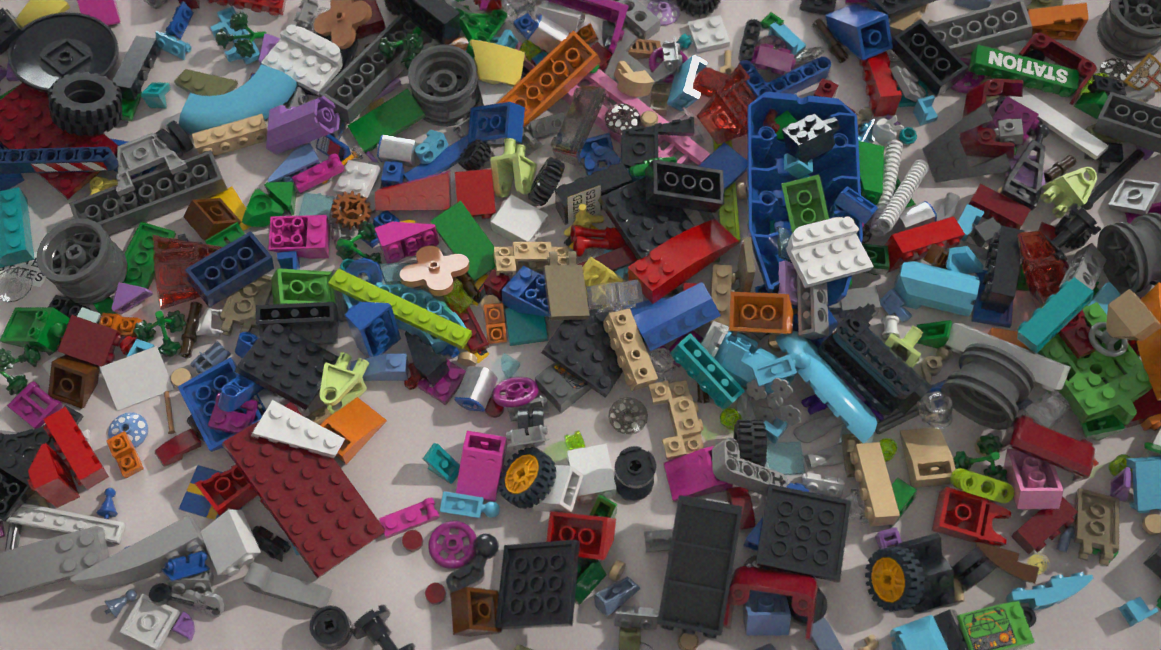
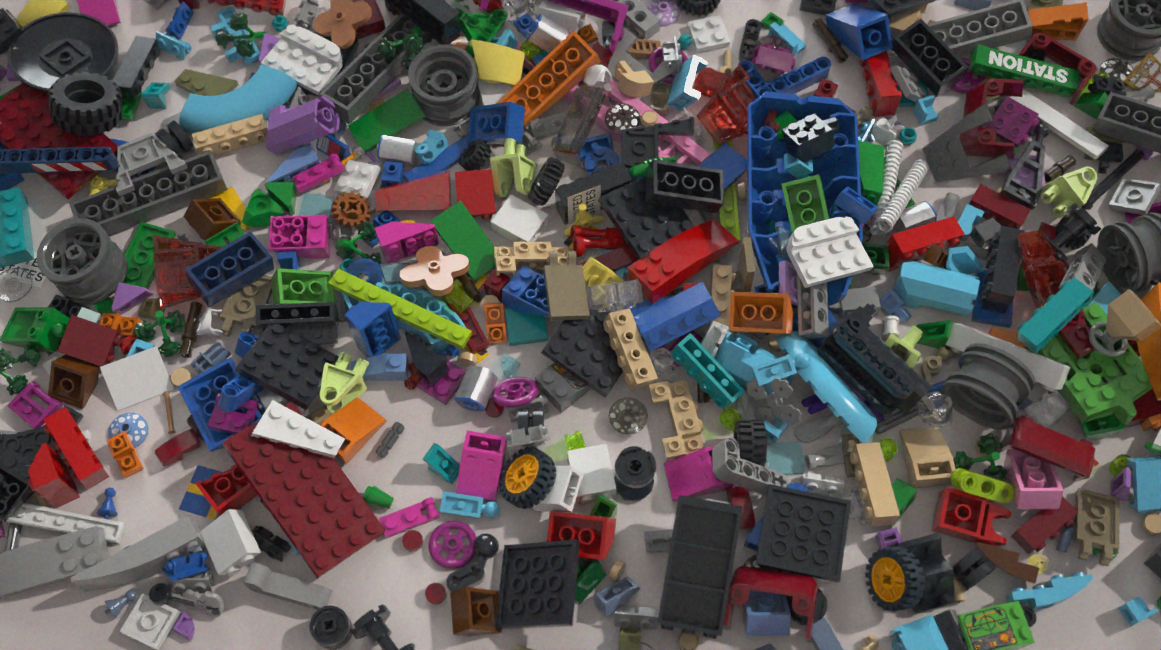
clear smoke dish [794,47,824,65] -> none
light grey brick [995,119,1023,145] -> none
none -> olive slope [138,298,167,321]
none -> teal plate [271,16,289,32]
none -> green cone [363,485,394,509]
none -> dark grey axle [375,422,404,458]
none -> white piece [583,65,612,97]

